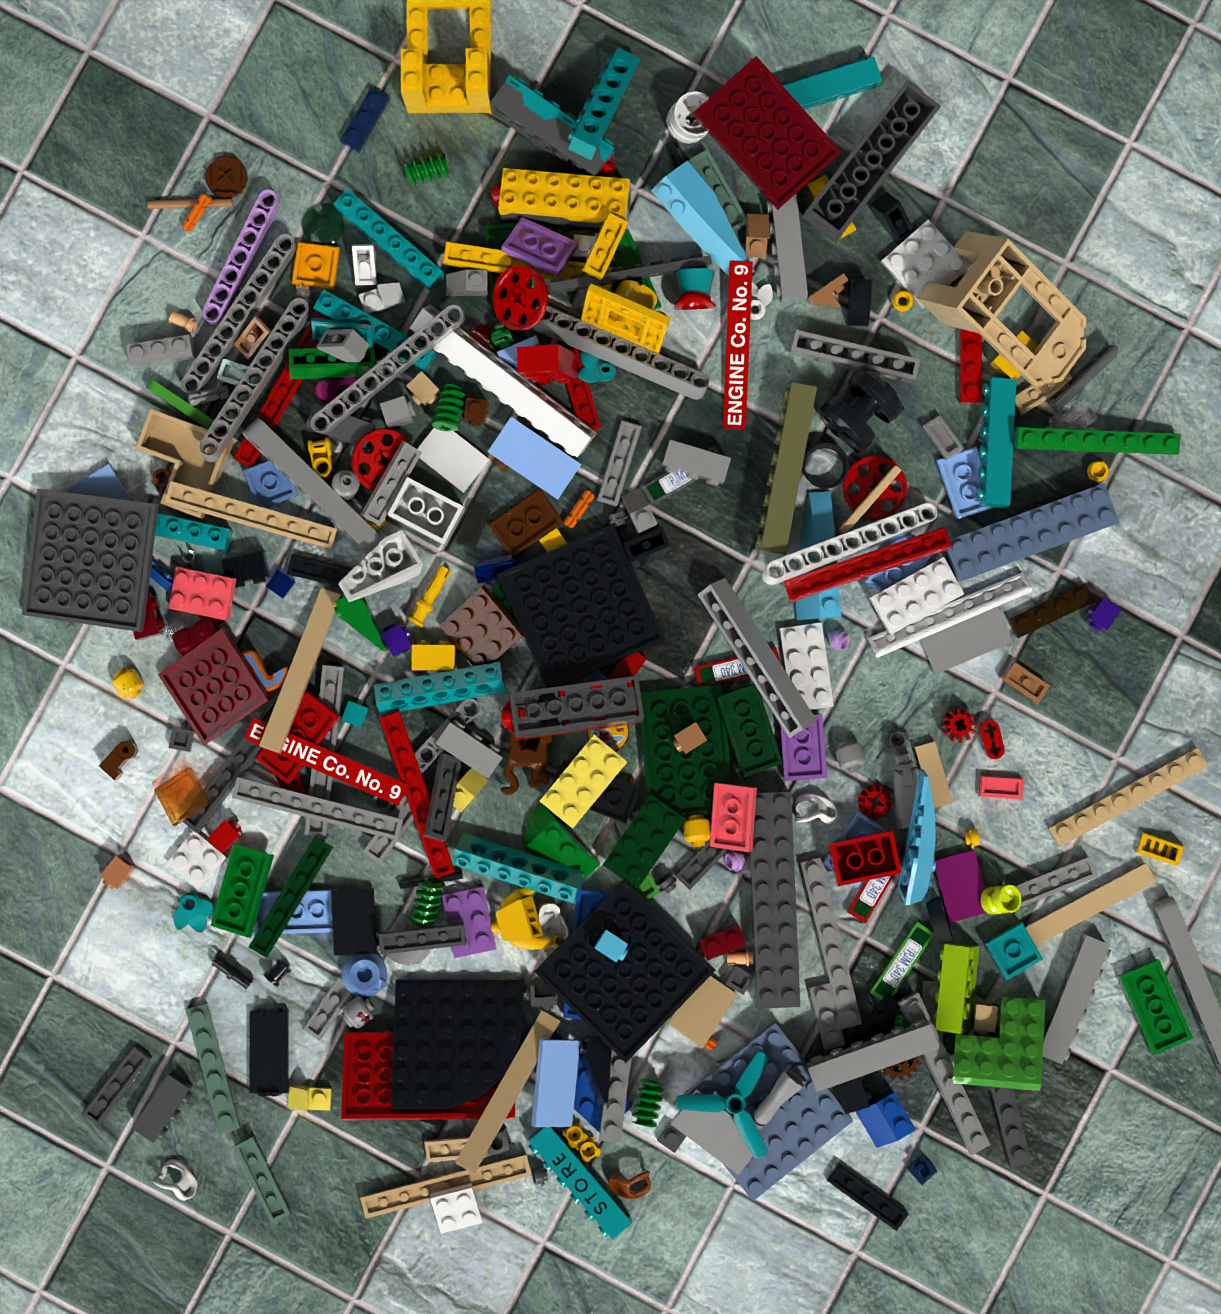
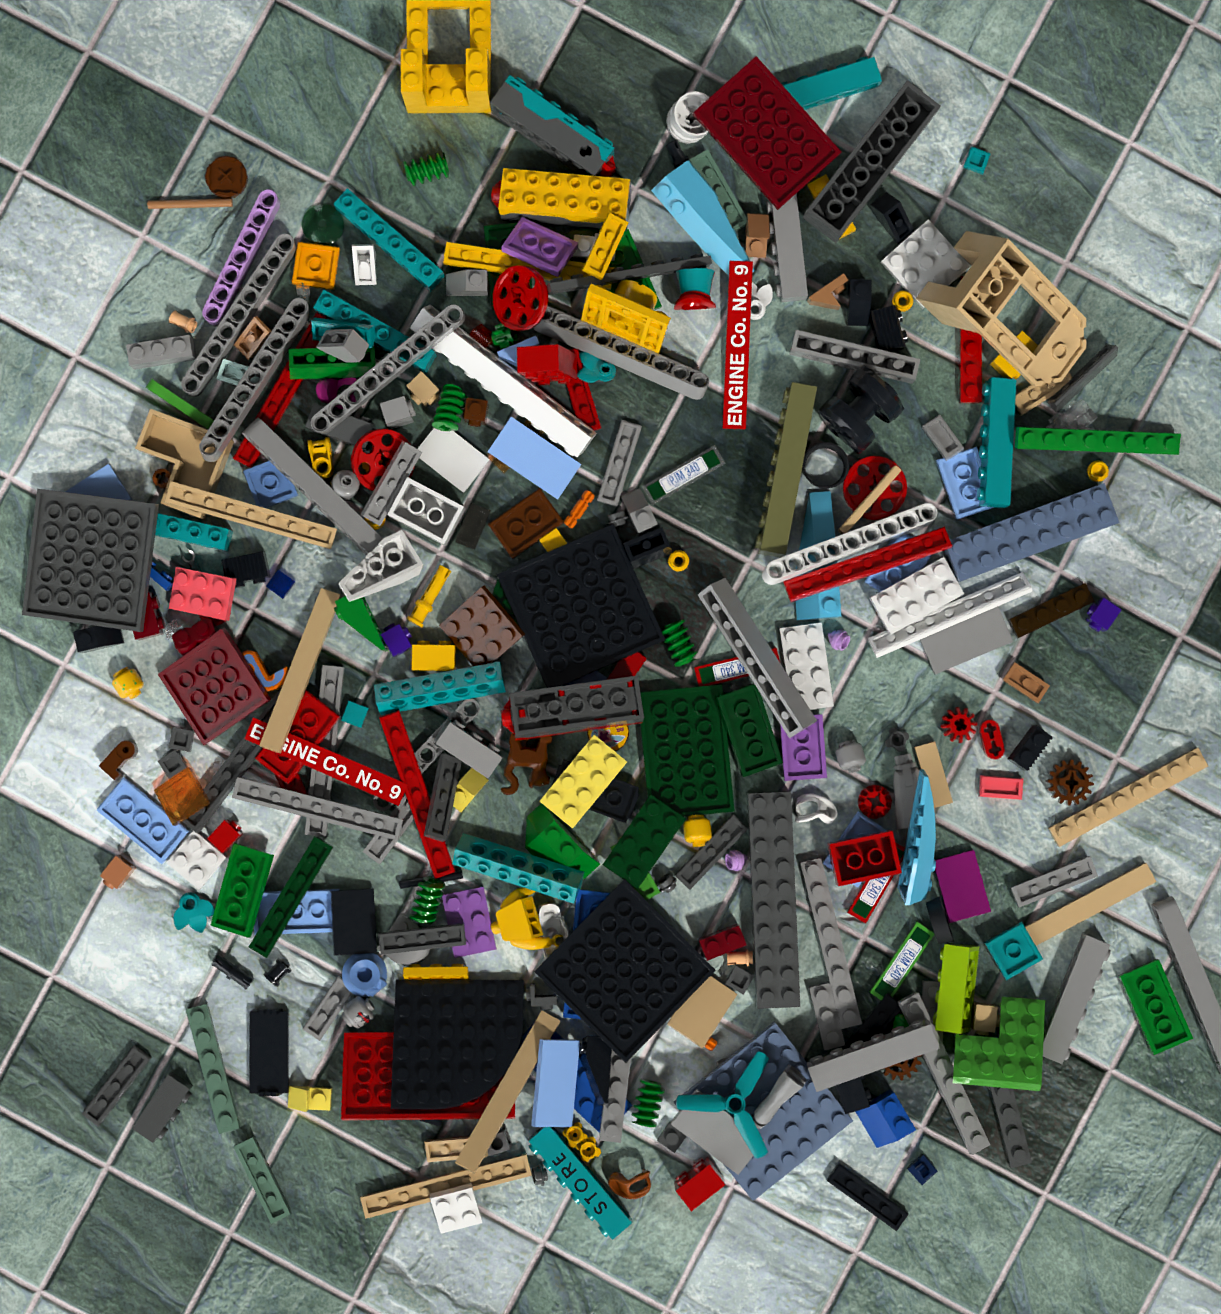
white piece [153,1159,197,1201] -> none
orange axle [182,193,212,232] -> none
light grey axle [188,386,229,406] -> none
black tile [287,554,353,587] -> none
dark blue plate [340,87,390,153] -> none
white slope [359,282,406,315] -> none
clear blue plate [473,554,517,584] -> none
teal brick [568,47,641,160] -> none
medium azure brick [593,930,628,962] -> none
light grey brick [662,440,731,487] -> none
medium nougat brick [672,722,707,754] -> none
coral plate [710,782,757,852] -> none
yellow plate [965,828,980,848] -> none
neon yellow wheel [981,885,1021,915] -> none
yellow slope [1136,832,1185,867] -> none
none -> black slope [73,626,125,653]
none -> light blue tile [97,777,190,864]
none -> dark grey plate [158,749,188,779]
none -> yellow plate [403,963,469,980]
none -> green piece [662,619,698,667]
none -> yellow plate [668,550,689,572]
none -> red brick [674,1157,726,1212]
none -> black brick [870,305,908,352]
none -> teal tile [963,146,991,175]
none -> black brick [1007,725,1053,771]
none -> reddish brown gear [1046,759,1094,806]

